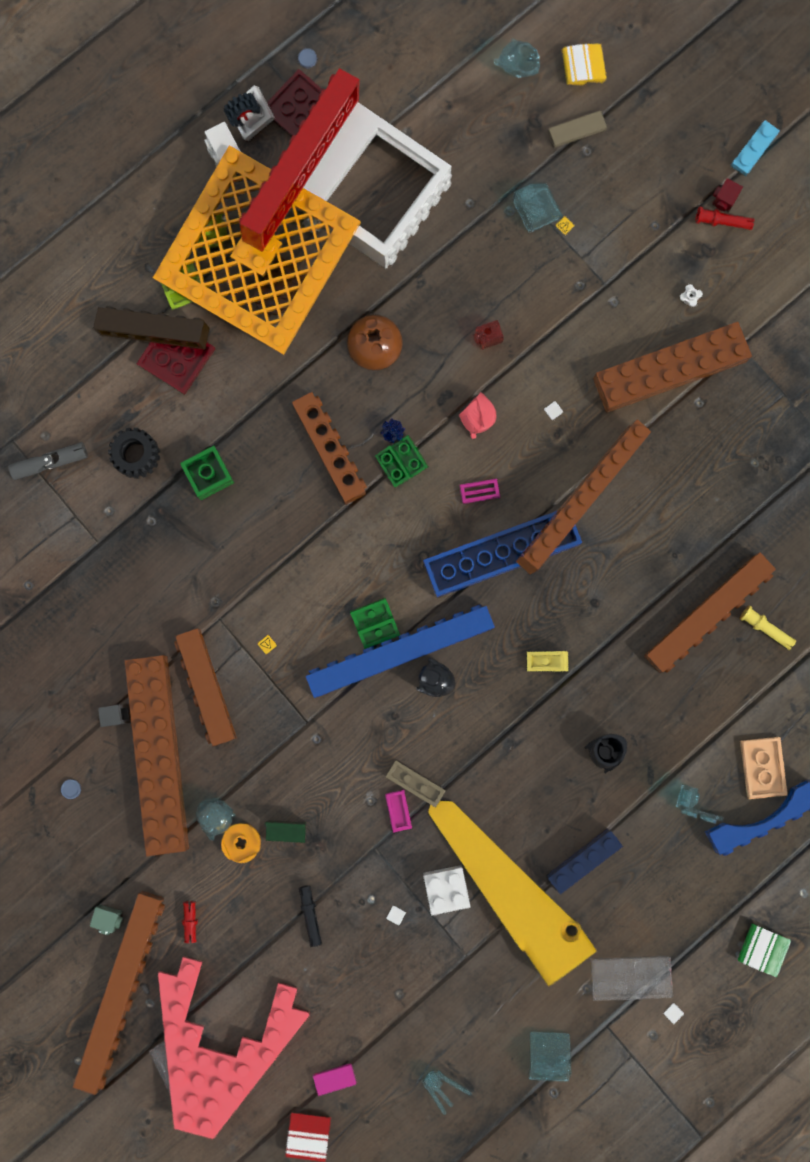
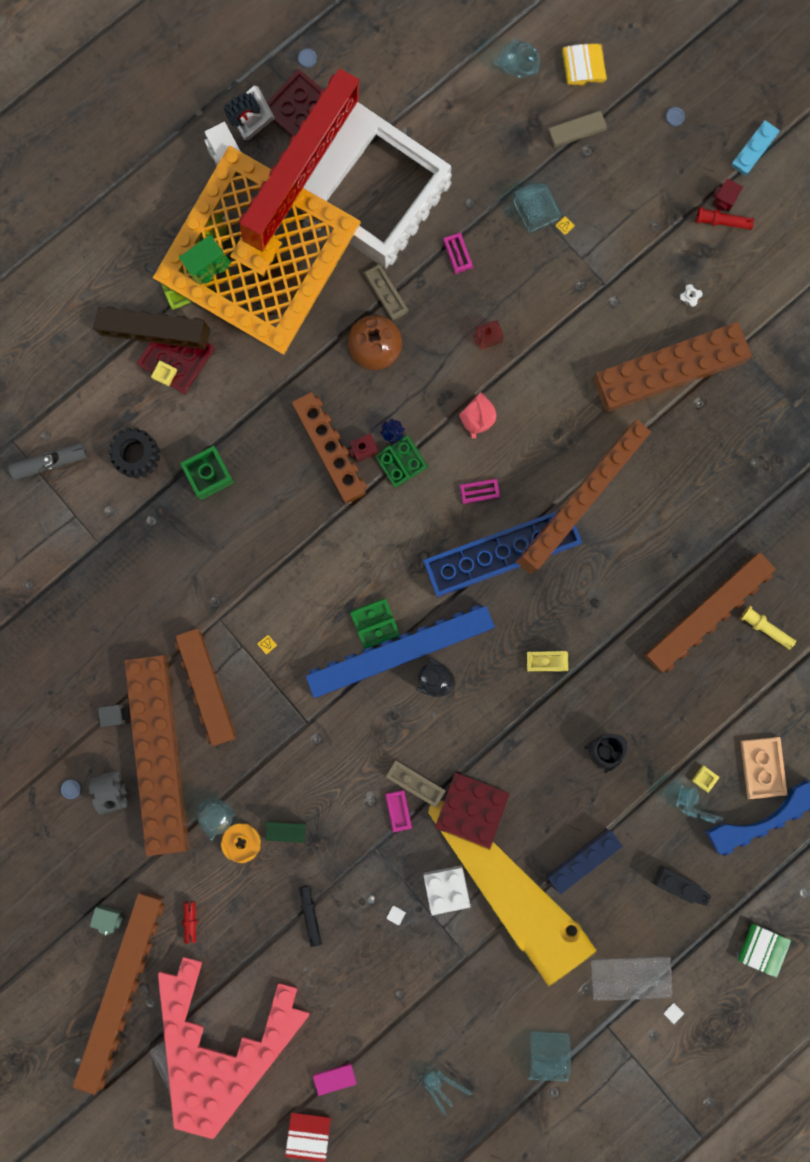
white sticker [544,401,563,420] -> none
none -> dark grey brick [89,769,128,815]
none -> light yellow tile [151,360,177,387]
none -> green brick [179,234,231,285]
none -> dark red brick [348,434,378,463]
none -> dark tan tile [364,263,409,321]
none -> dark red plate [435,773,509,850]
none -> dark pink tile [443,232,473,274]
none -> black hinge [653,866,711,906]
none -> sand blue piece [666,107,685,127]
none -> light yellow tile [691,765,719,793]

